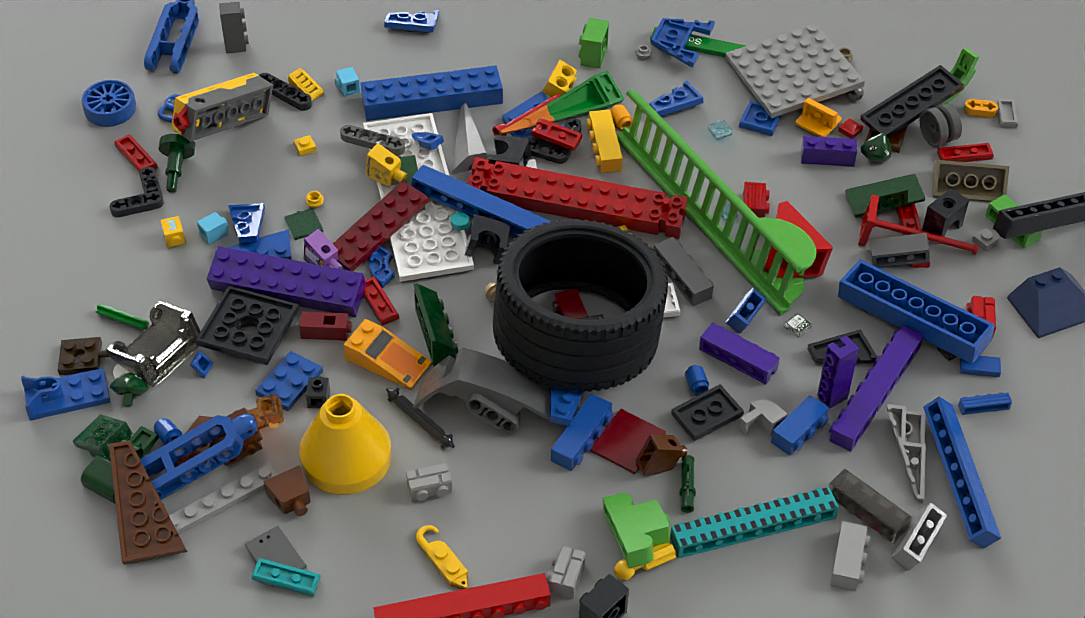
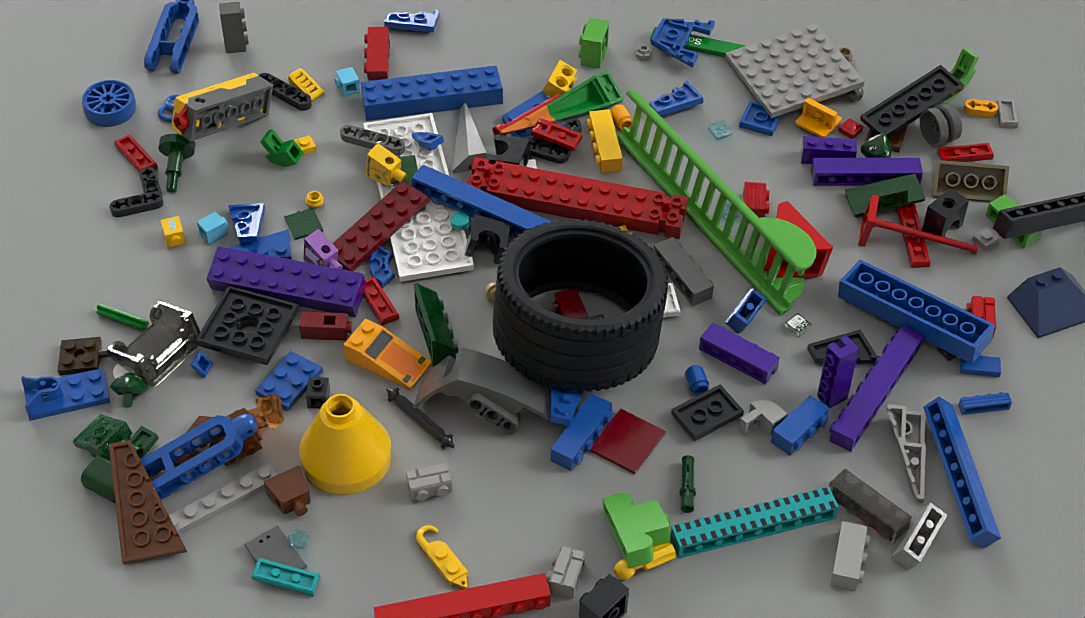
blue brick [154,418,182,445] -> none
reddish brown torso [635,434,687,476] -> none
dark grey brick [870,233,930,268] -> none
none -> green brick [260,129,304,167]
none -> clear light blue plate [288,529,309,549]
none -> red wedge [364,27,390,80]
none -> dark purple brick [811,158,923,186]

